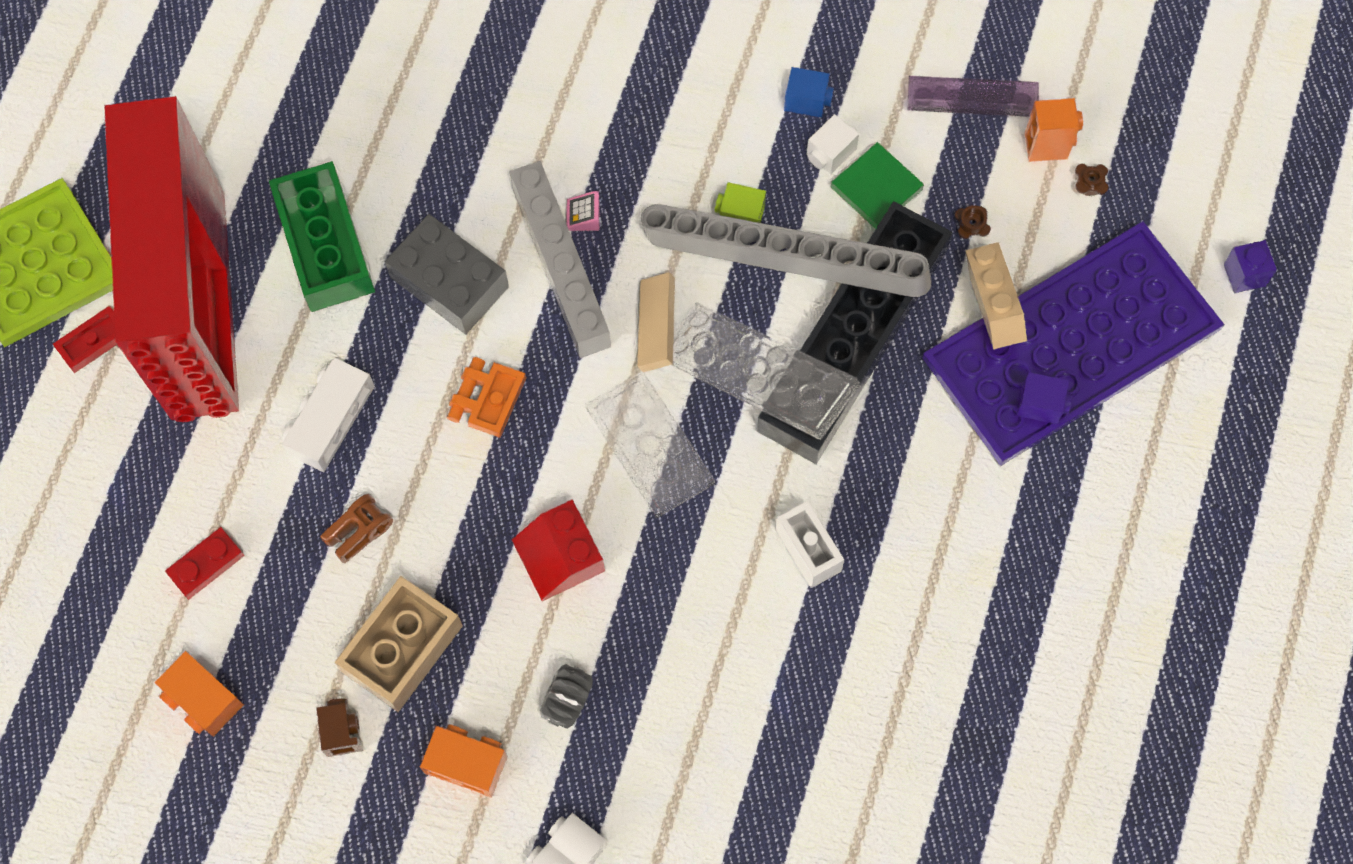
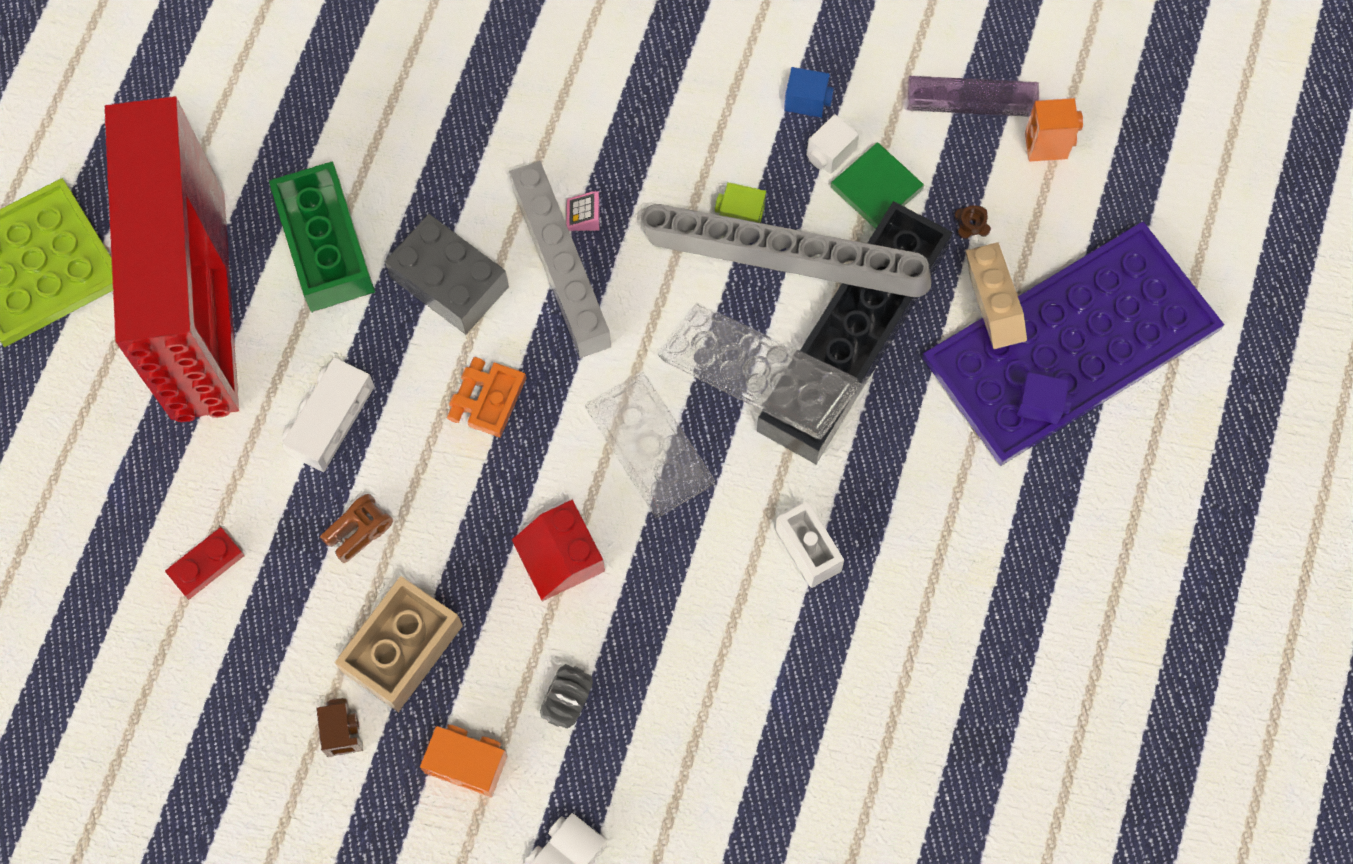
red plate [53,305,117,374] -> none
orange brick [154,651,244,737] -> none
tan tile [637,272,675,372] -> none
reddish brown plate [1075,164,1109,196] -> none
dark purple brick [1223,240,1277,294] -> none

